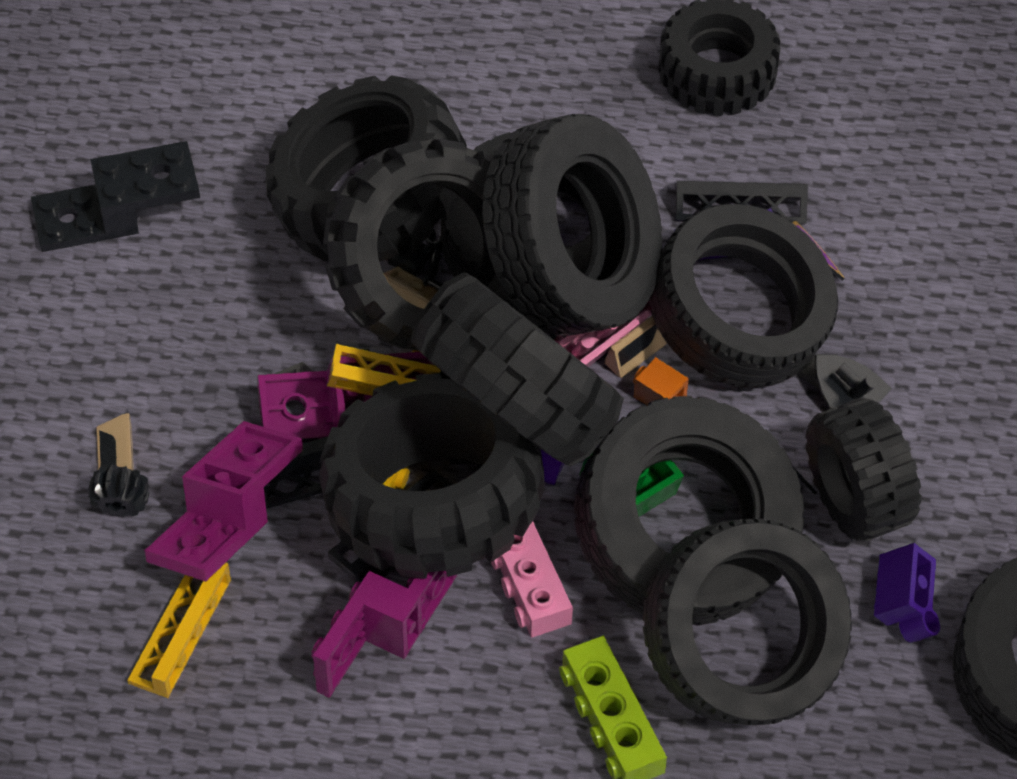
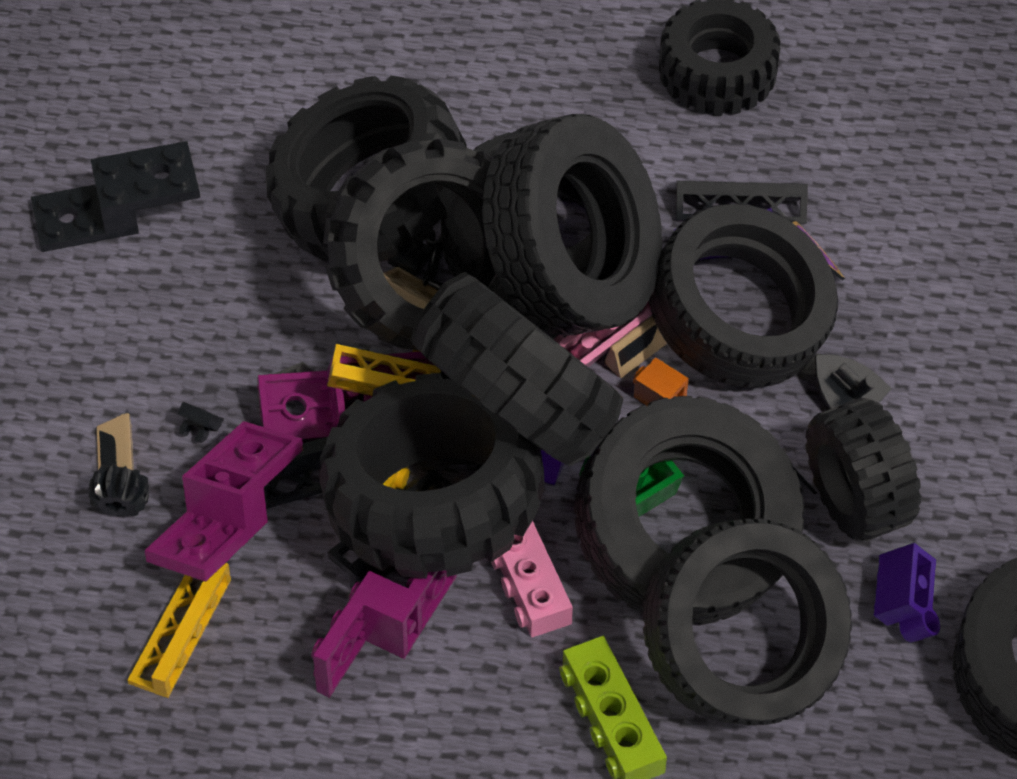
none -> black tile [177,402,224,443]

